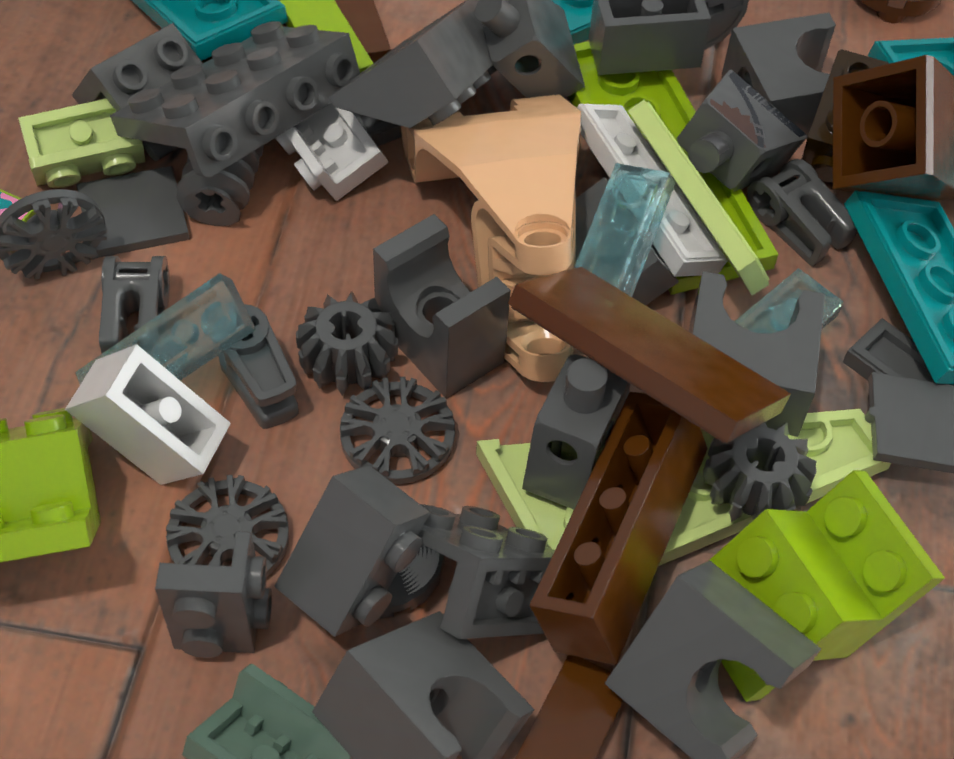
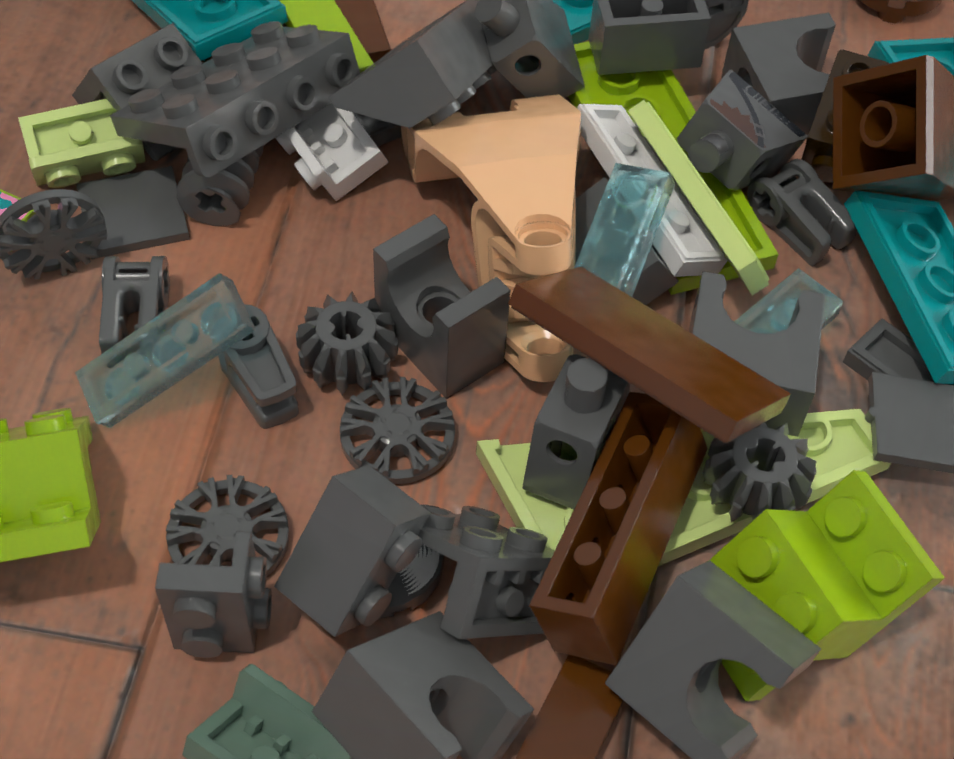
white brick [65,344,231,485] -> none

